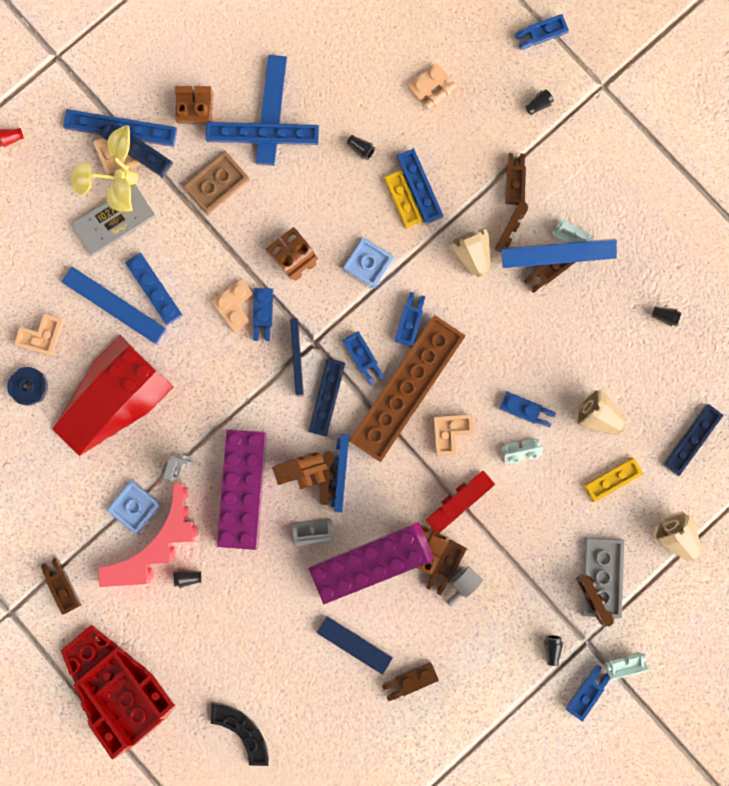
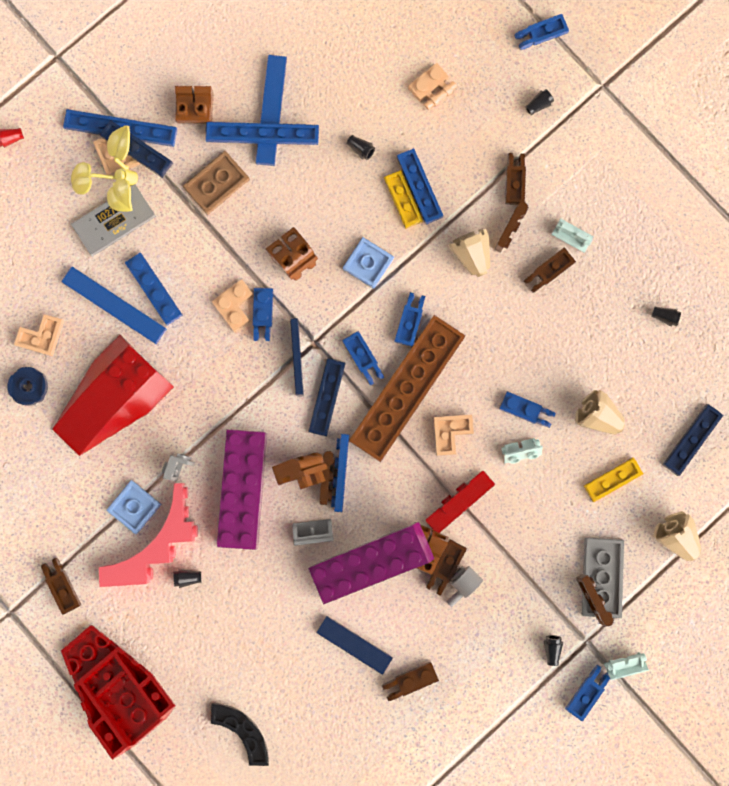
blue tile [501,239,617,268] -> none

